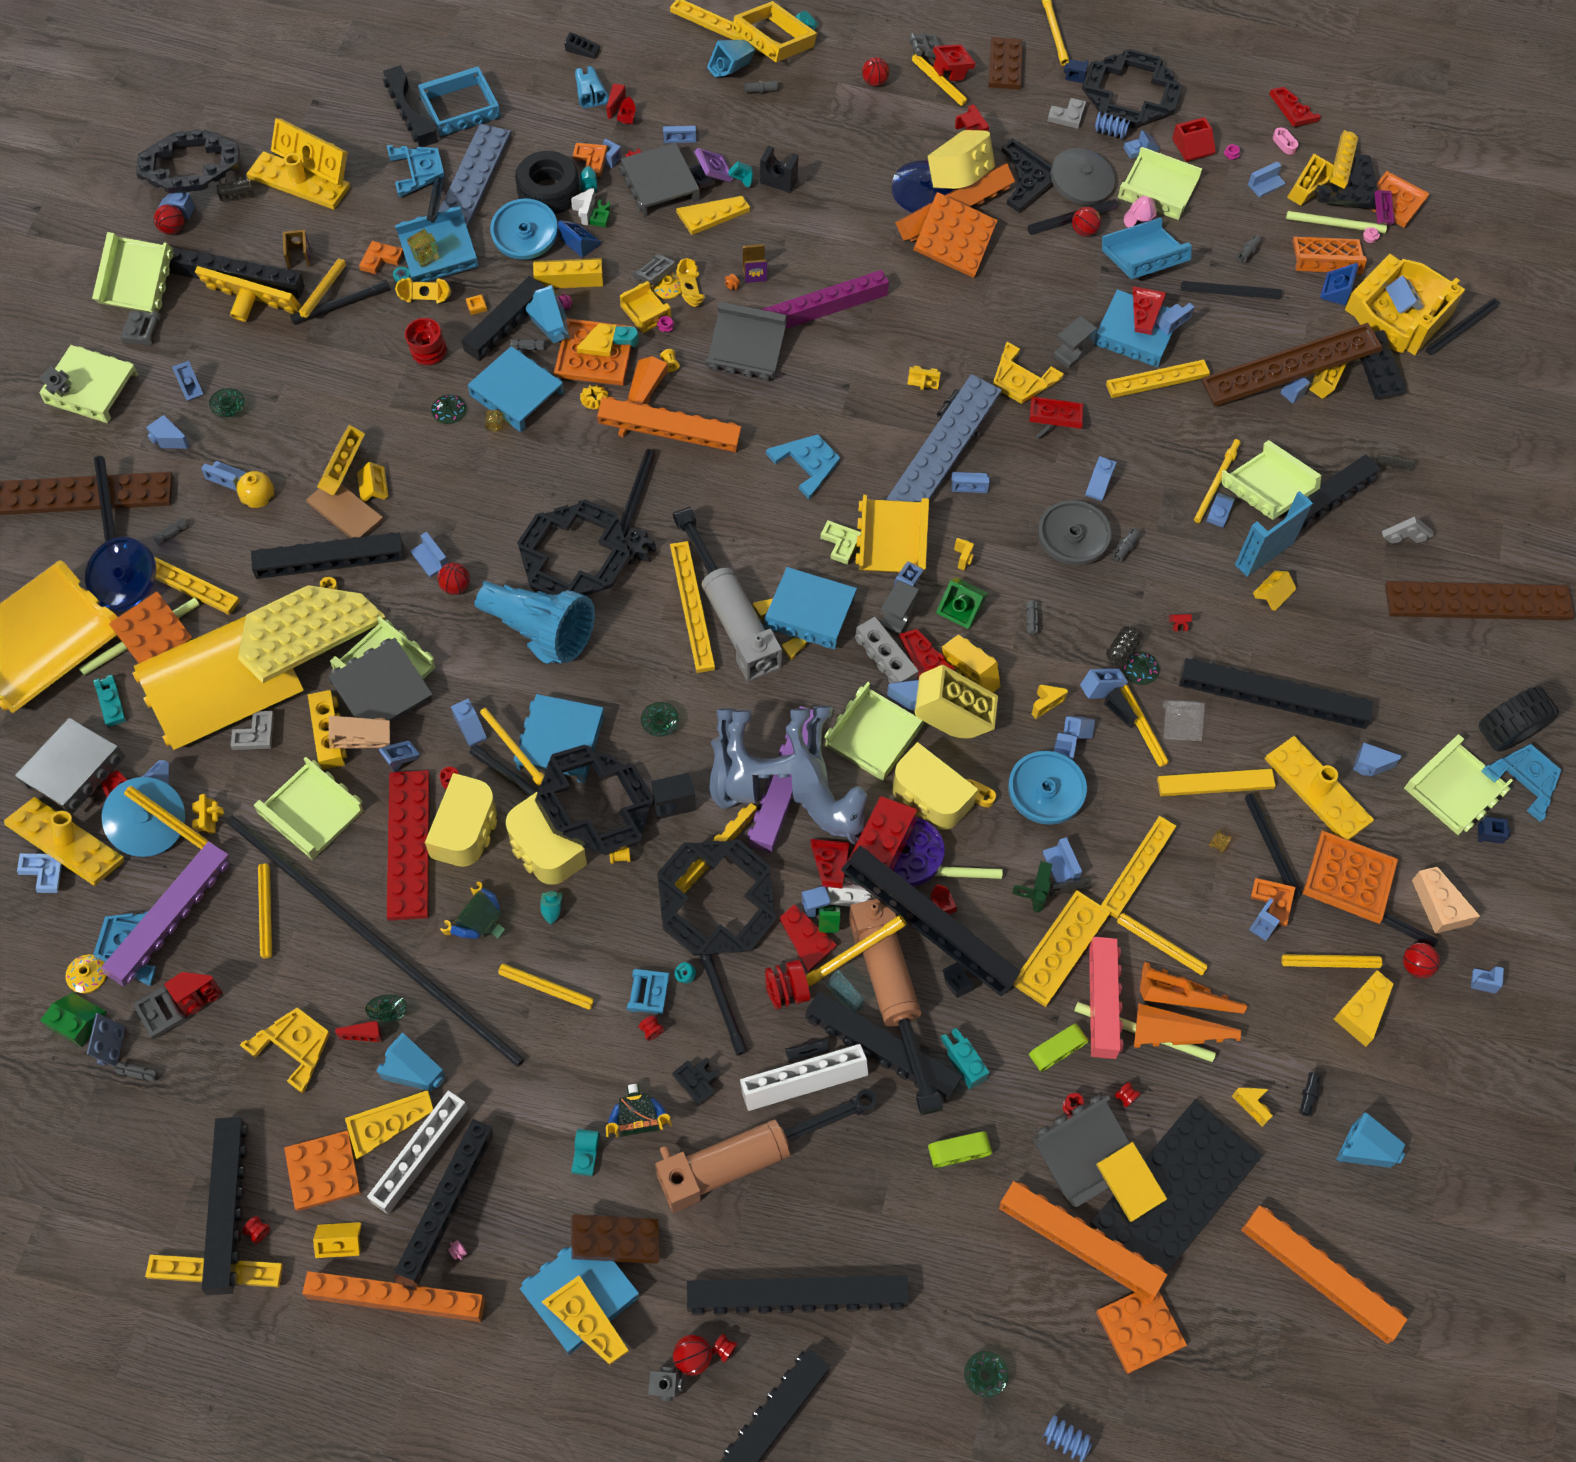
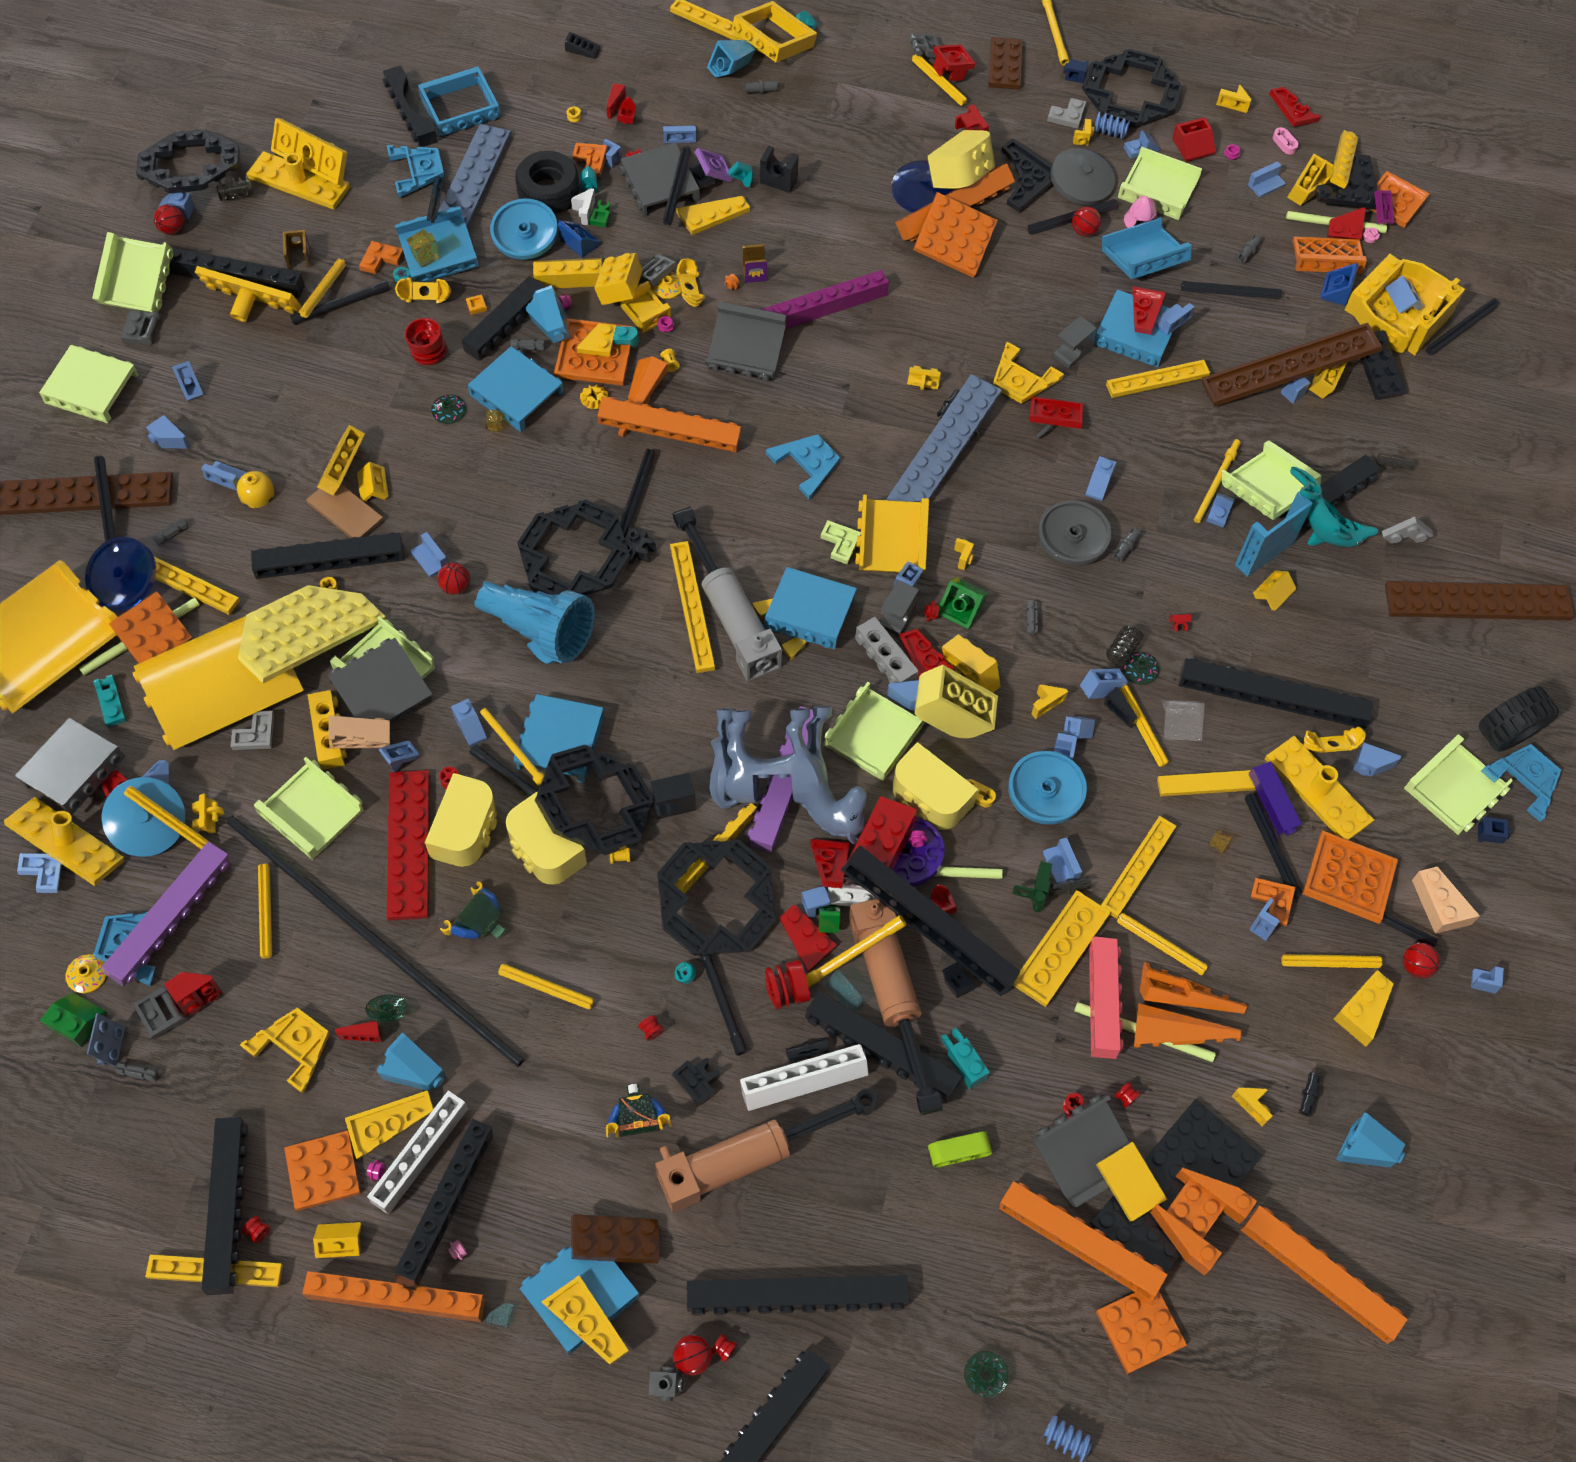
dark grey brick [39,366,73,397] -> none
clear green dish [209,388,245,418] -> none
teal plate [540,891,563,924] -> none
teal plate [571,1129,600,1177] -> none
dark azure piece [575,66,609,108] -> none
dark azure plate [626,969,669,1015] -> none
clear green dish [641,702,679,737] -> none
red piece [862,57,890,87] -> none
medium blue panel [952,472,989,493] -> none
lime beam [1028,1023,1089,1072] -> none
none -> dark pink plate [367,1160,385,1181]
none -> clear light blue tile [485,1304,513,1328]
none -> yellow bush [566,106,582,122]
none -> yellow brick [594,253,643,305]
none -> black axle [663,147,690,226]
none -> dark pink plate [908,831,927,847]
none -> red plate [924,600,939,622]
none -> yellow bracket [1073,119,1094,146]
none -> orange wedge [1150,1168,1257,1276]
none -> yellow slope [1216,85,1251,113]
none -> dark purple brick [1248,761,1302,836]
none -> teal animal [1290,467,1378,548]
none -> yellow piece [1304,727,1366,753]
none -> red wing [1327,208,1366,240]

